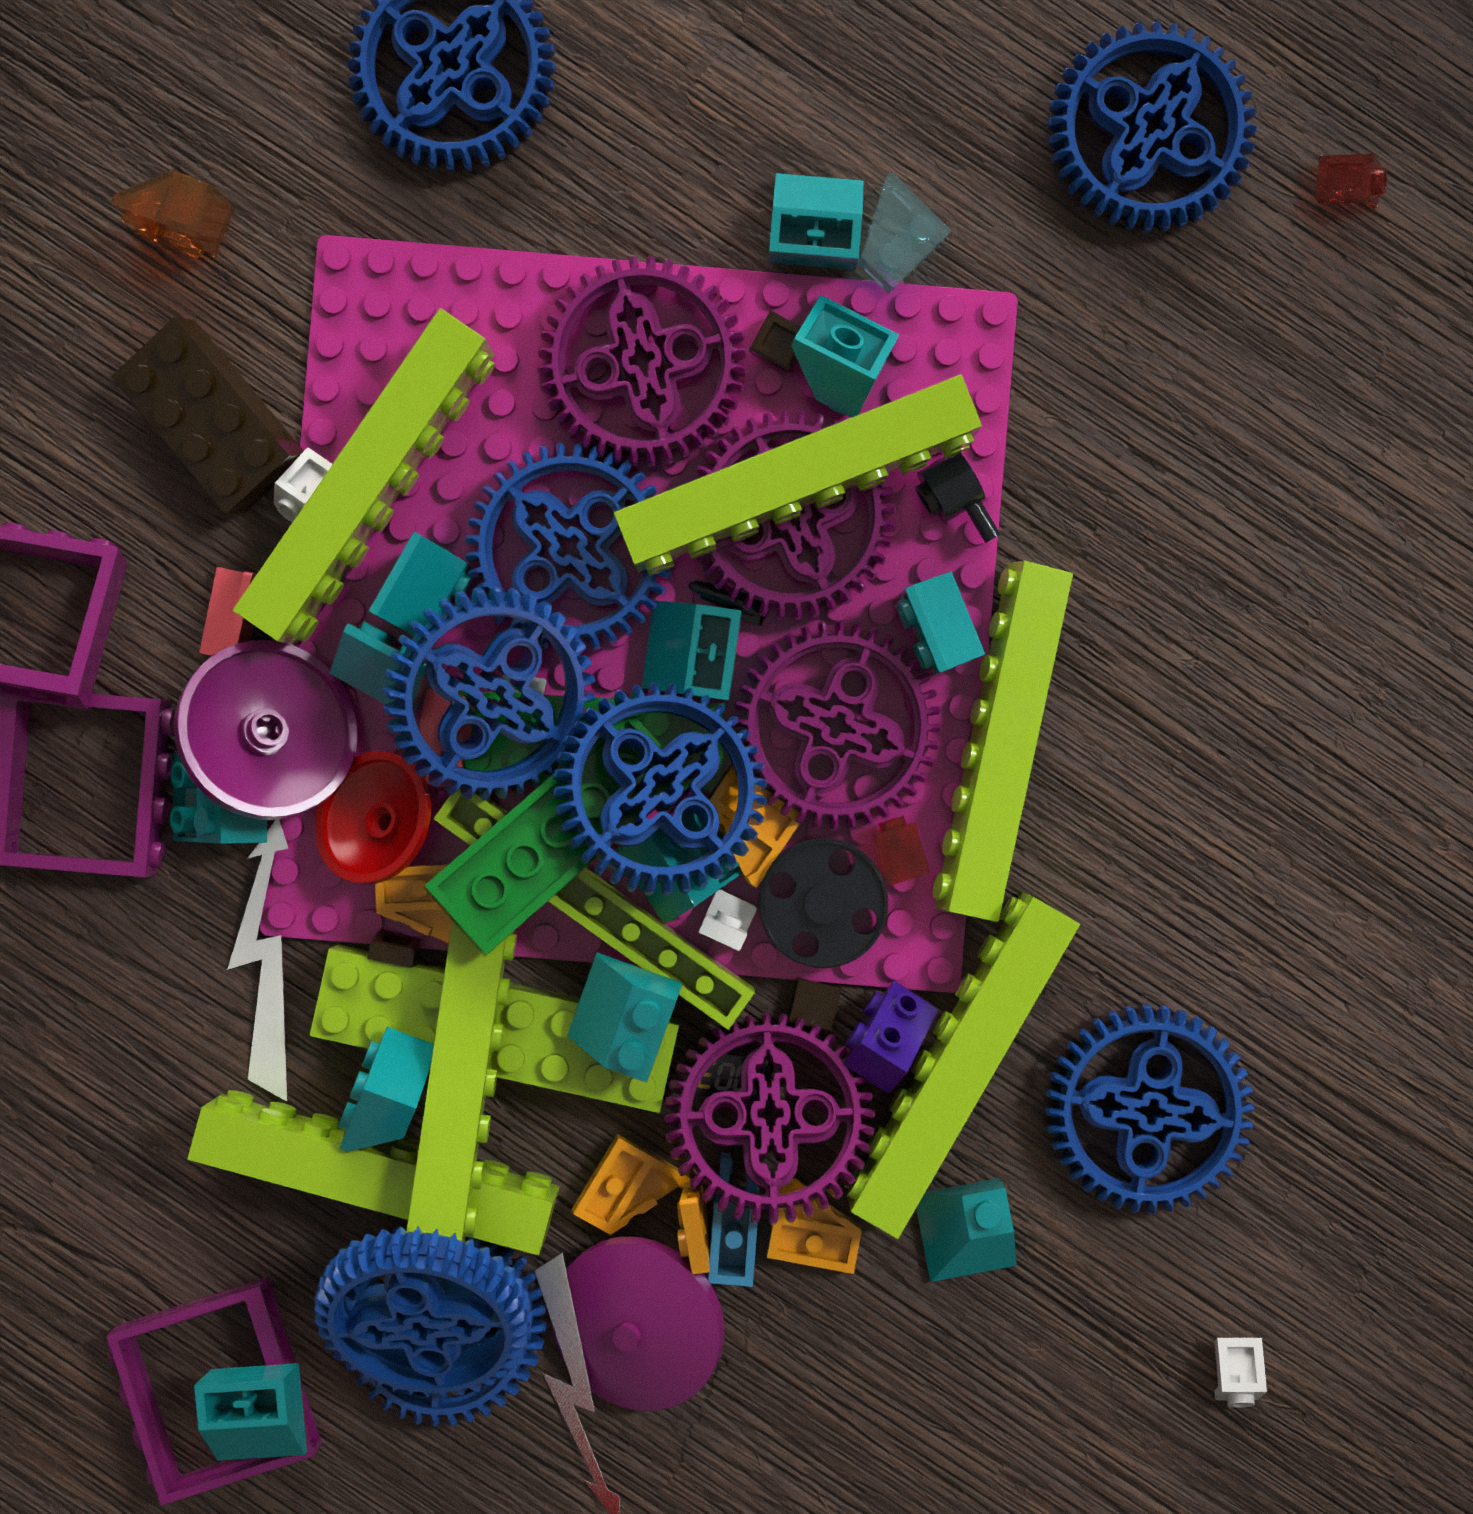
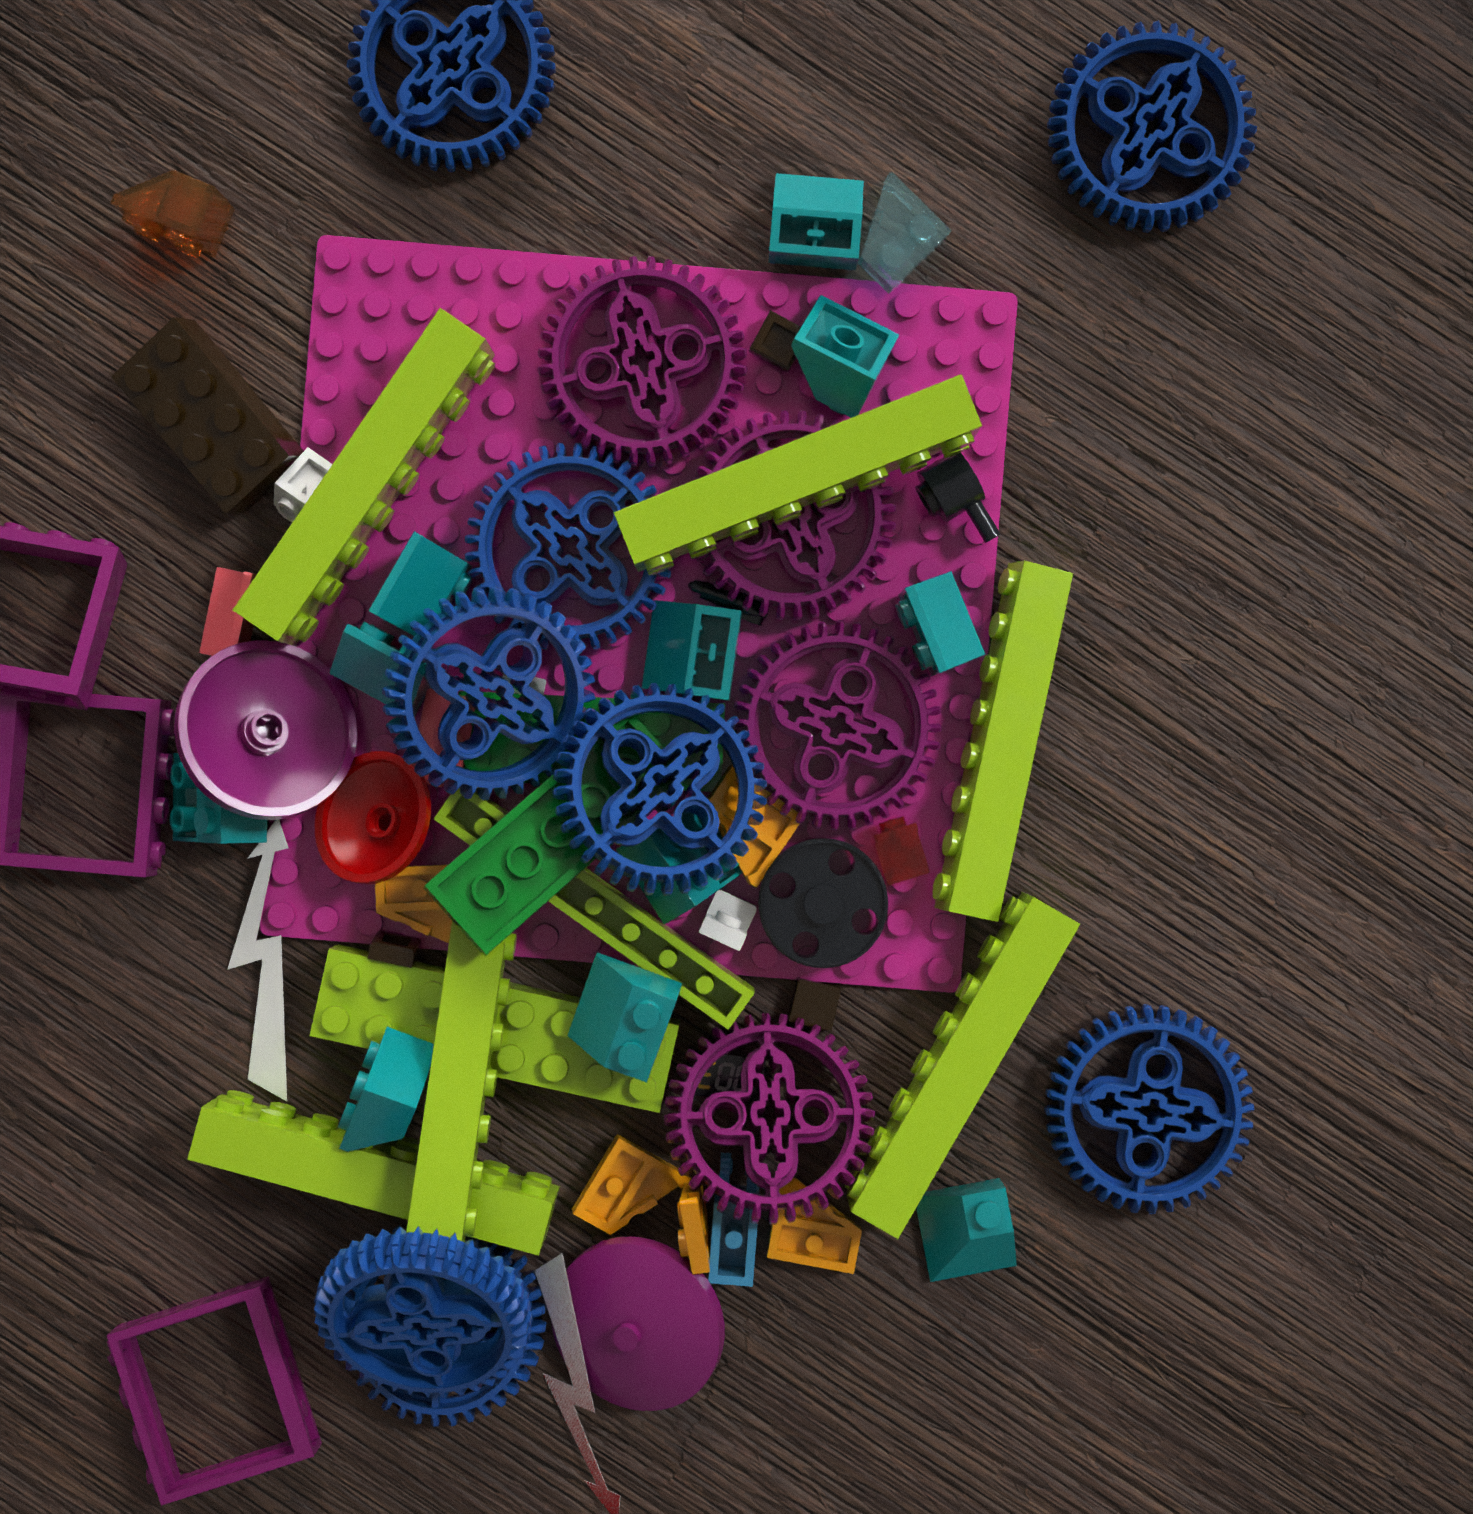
teal slope [194,1363,307,1461] -> none
dark purple brick [843,981,939,1094] -> none
white bracket [1214,1338,1267,1408] -> none
clear red bracket [1316,154,1387,208] -> none

